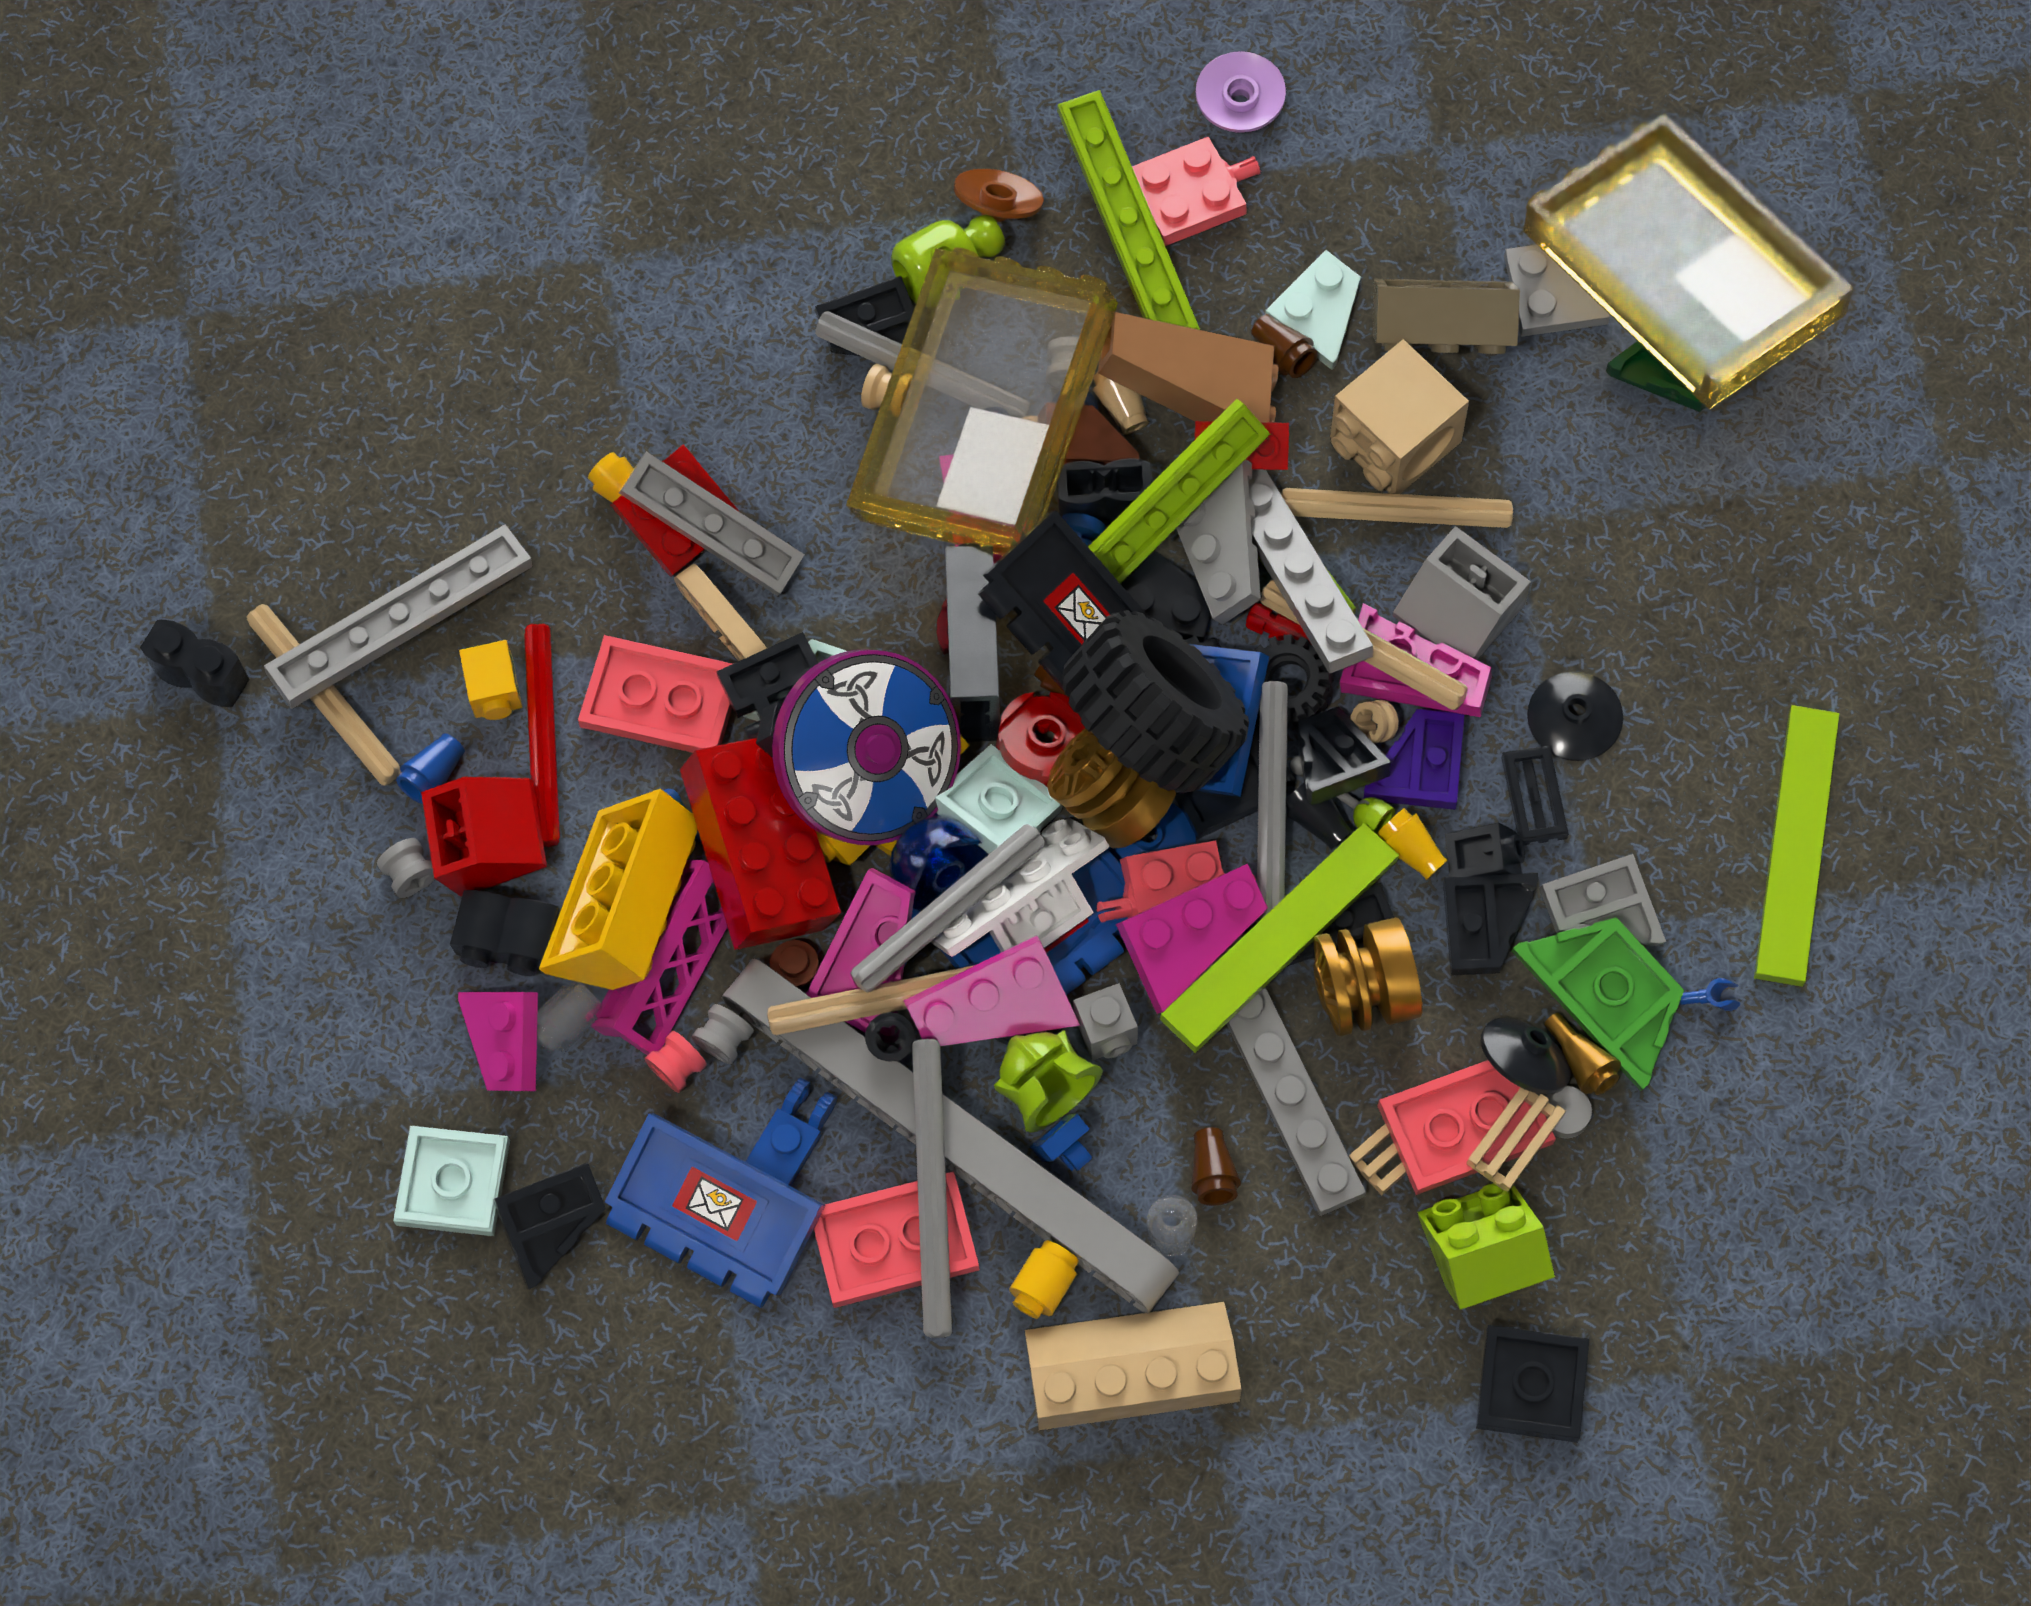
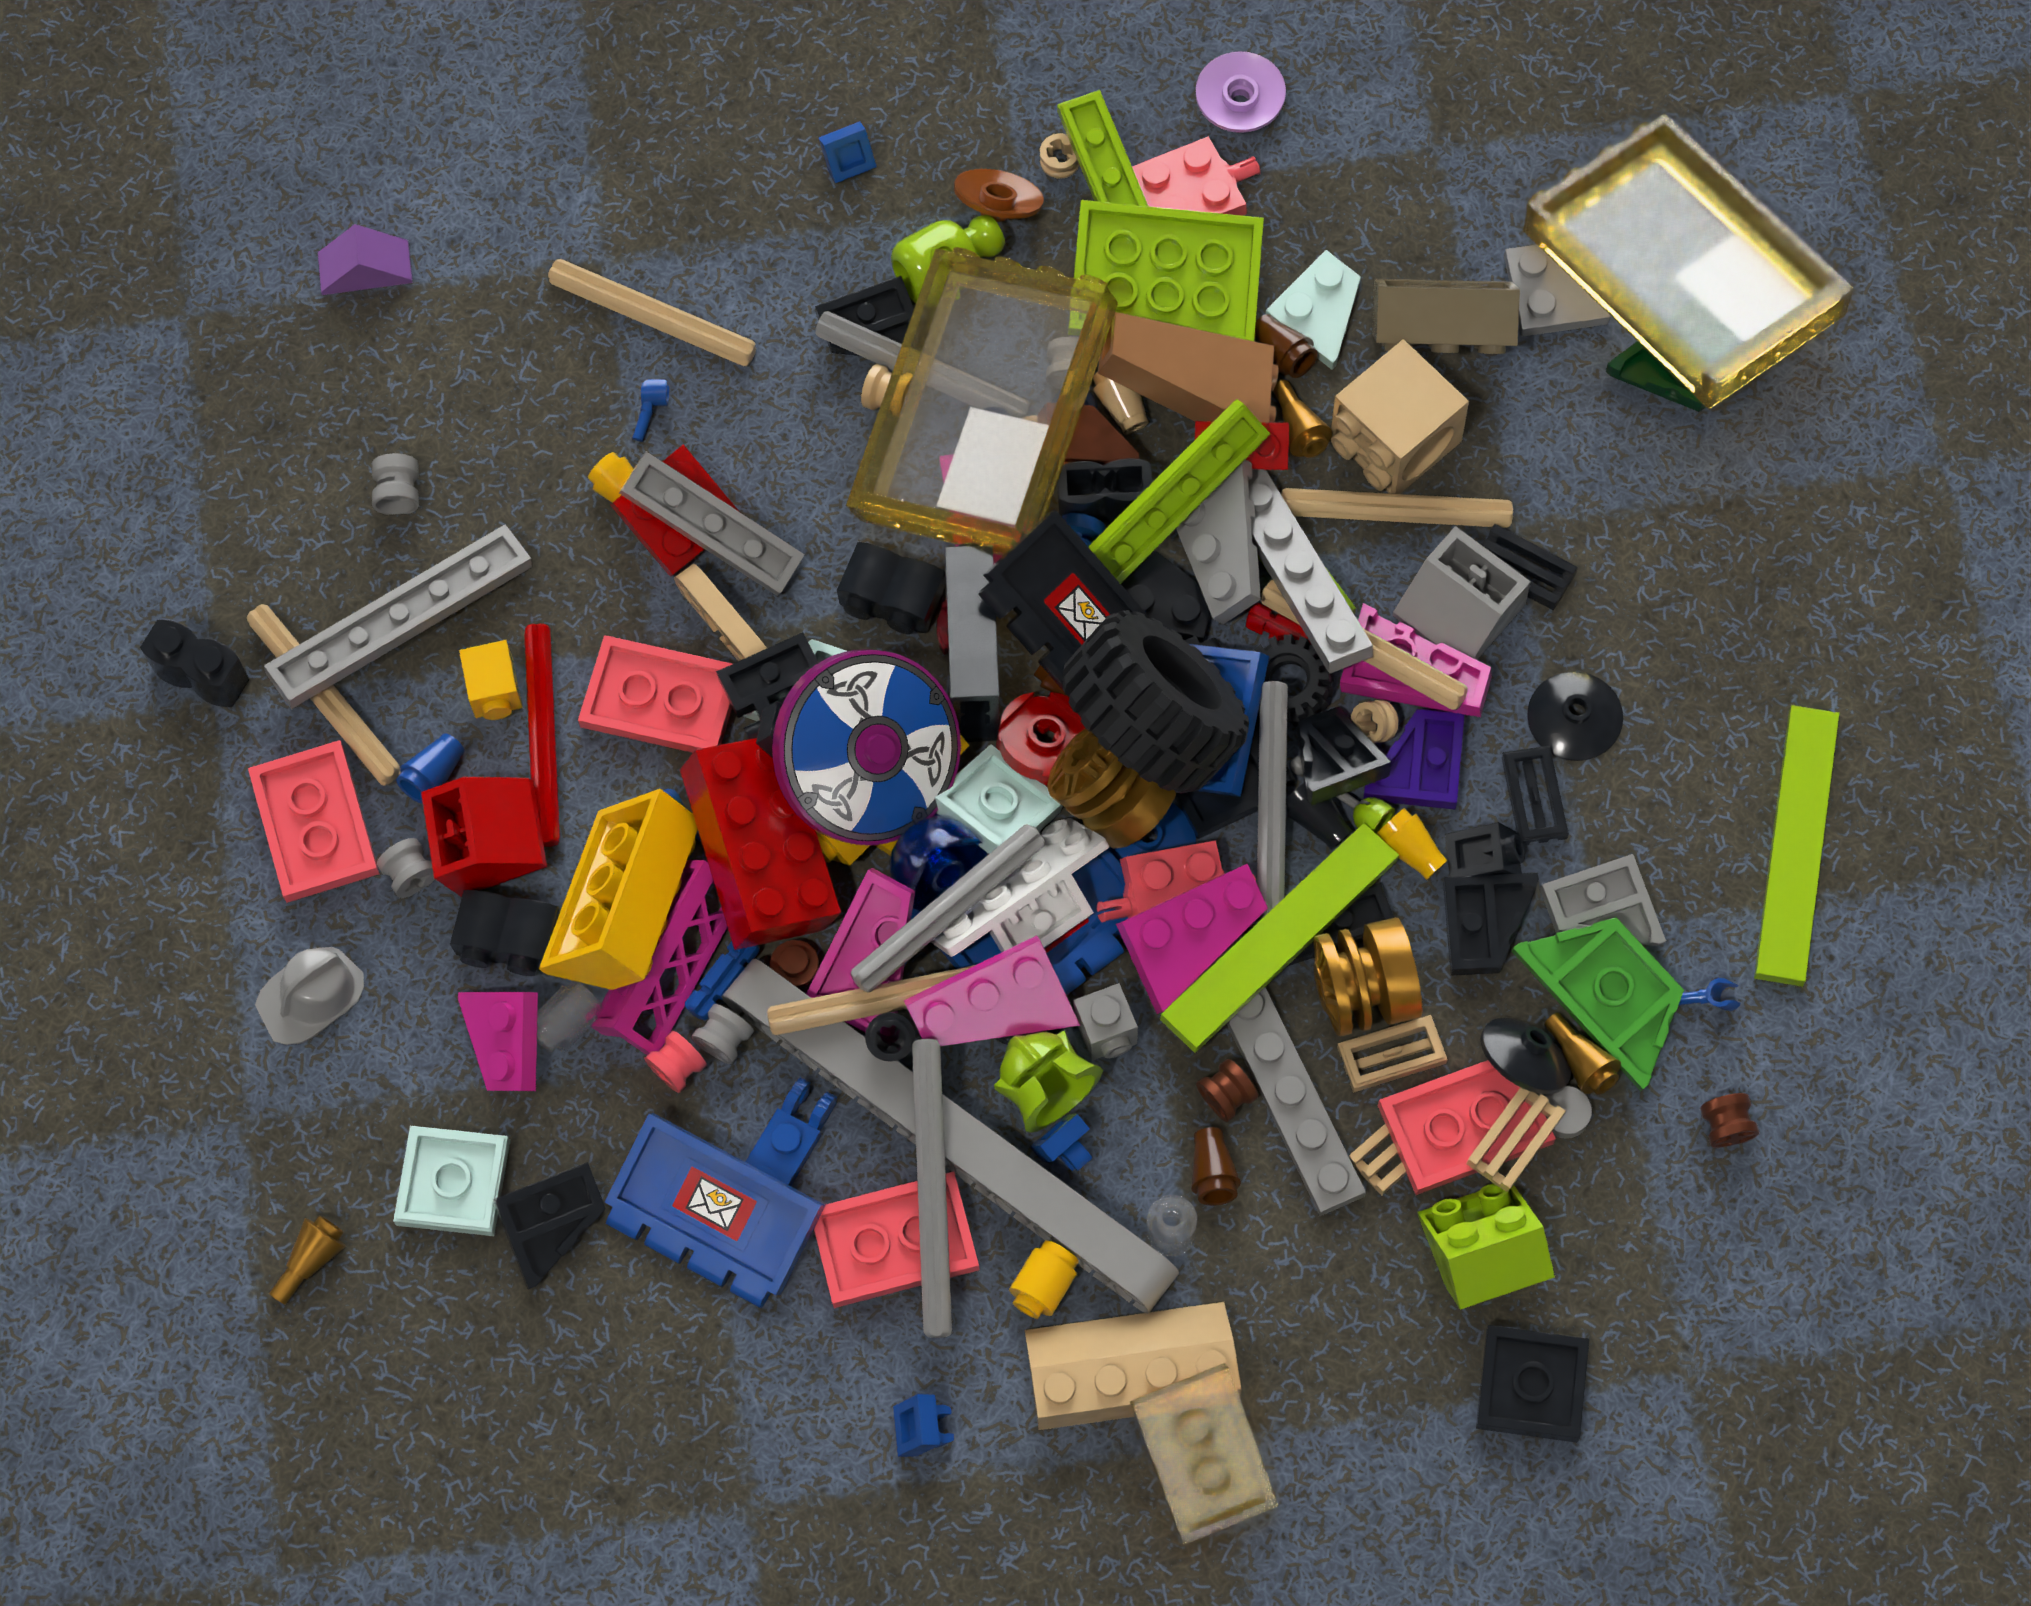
none -> coral plate [248,740,380,903]
none -> light grey piece [255,947,364,1045]
none -> pearl gold cone [269,1215,346,1305]
none -> medium lavender slope [318,224,413,295]
none -> light grey wheel [372,453,419,515]
none -> tan axle [548,259,756,366]
none -> blue hand [632,379,670,442]
none -> blue axle [685,941,760,1020]
none -> blue tile [819,121,877,183]
none -> black brick [837,542,947,635]
none -> blue tile [893,1394,954,1457]
none -> tan bush [1040,133,1079,179]
none -> lime plate [1068,200,1264,341]
none -> clear yellow tile [1130,1363,1279,1545]
none -> copper wheel [1196,1059,1258,1122]
none -> pearl gold cone [1273,380,1333,458]
none -> tan tile [1337,1015,1448,1093]
none -> black tile [1482,524,1578,611]
none -> copper wheel [1700,1093,1760,1148]

